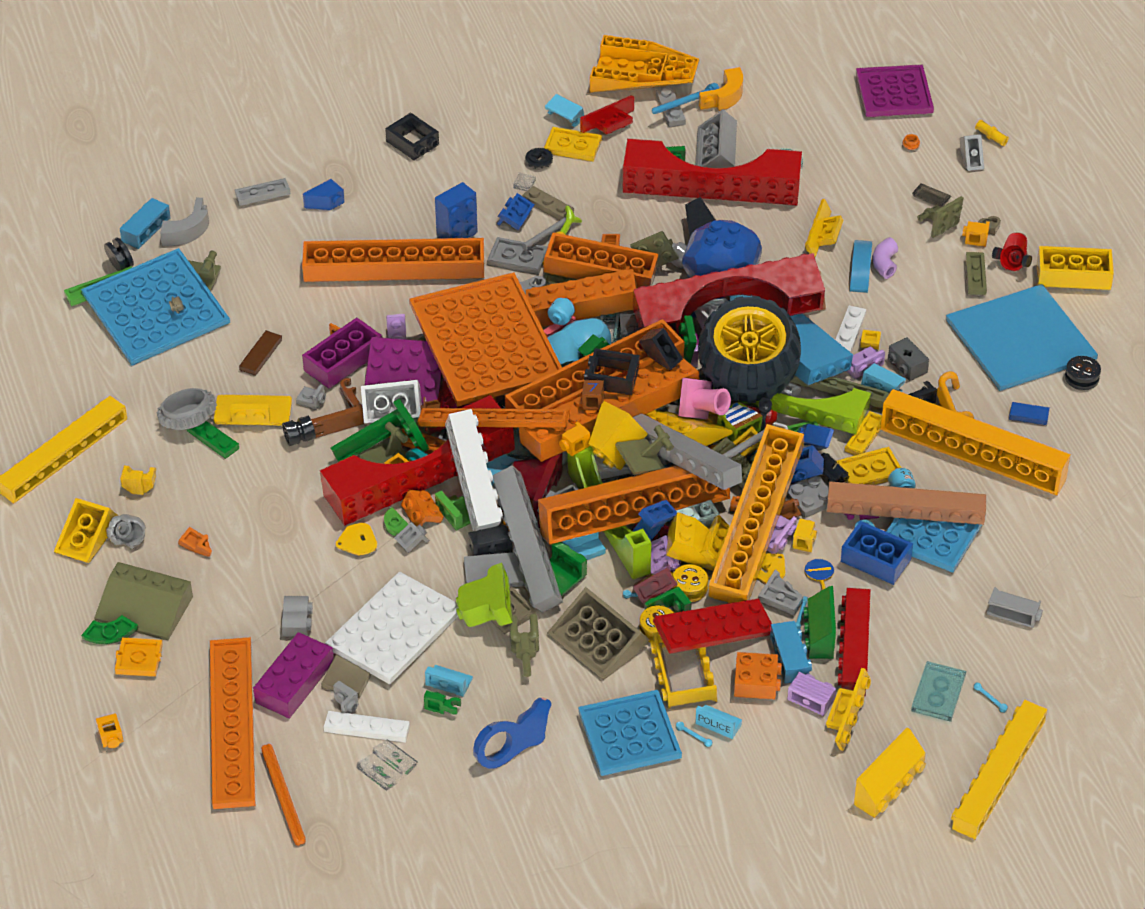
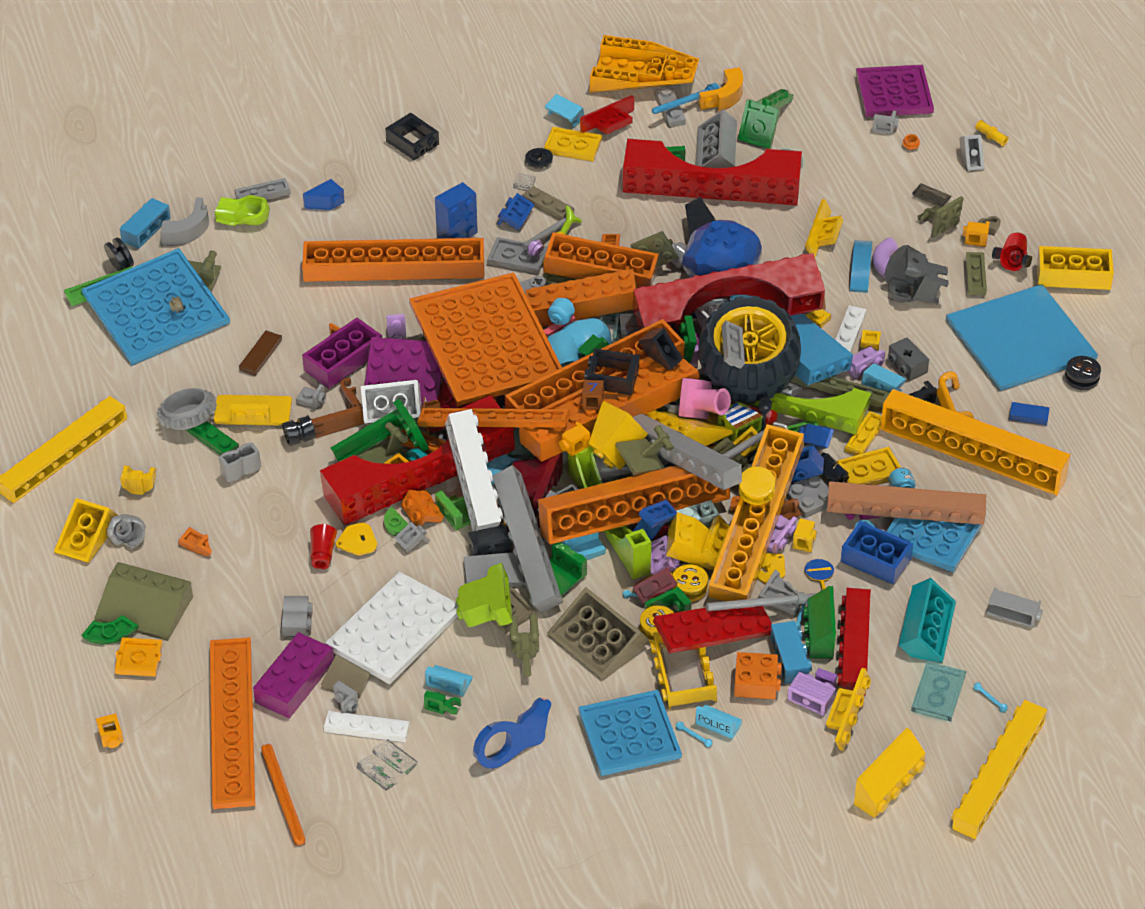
none -> lime hair [215,195,270,226]
none -> light grey brick [219,443,261,482]
none -> red plant [310,524,337,570]
none -> lavender plate [528,240,544,257]
none -> light grey bar [706,592,817,611]
none -> light grey plate [722,321,745,369]
none -> green bracket [738,89,794,149]
none -> yellow head [739,466,776,505]
none -> yellow plate [806,309,831,328]
none -> medium lavender tile [815,668,837,688]
none -> light grey bracket [872,111,899,134]
none -> dark grey piece [884,245,949,305]
none -> teal slope [898,578,956,663]

